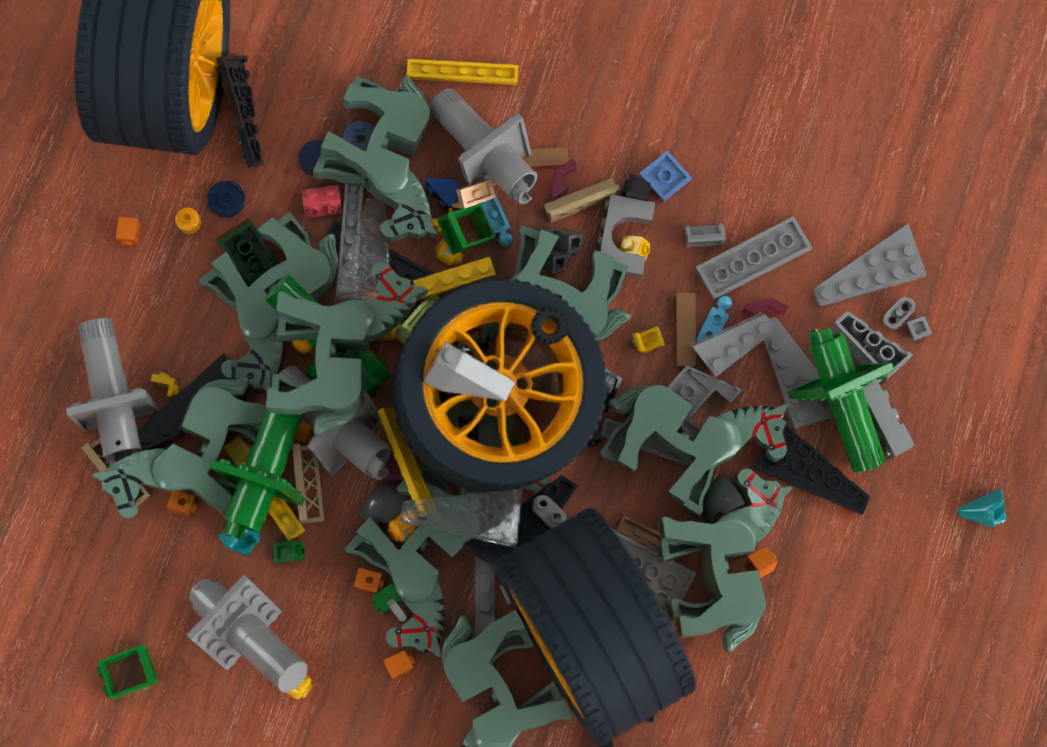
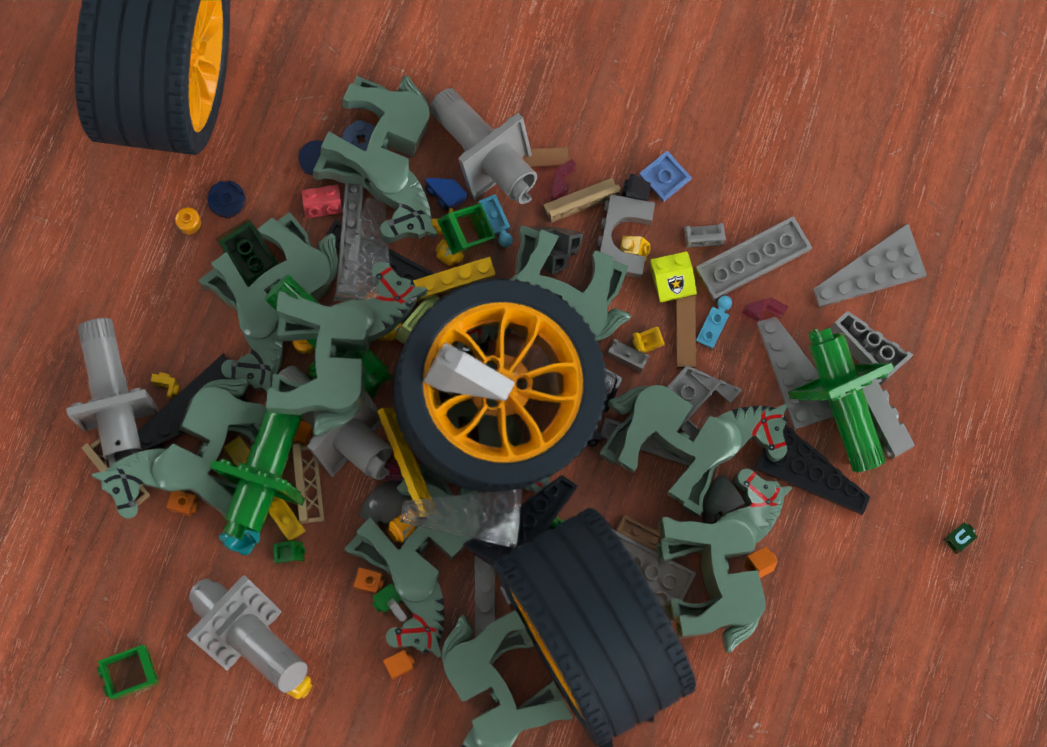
orange brick [116,217,141,247] -> none
black wing [216,56,263,168] -> none
yellow plate [407,59,518,85] -> none
light nougat panel [452,179,495,209] -> none
black tyre [531,307,569,345] -> none
light grey plate [533,495,567,530] -> none
light grey wedge [690,312,777,377] -> none
light grey plate [882,297,915,330] -> none
light grey plate [906,316,932,341] -> none
teal hat [957,488,1006,527] -> none
none -> light grey hinge [607,339,649,374]
none -> neon yellow slope [650,251,697,303]
none -> dark green brick [943,522,978,554]

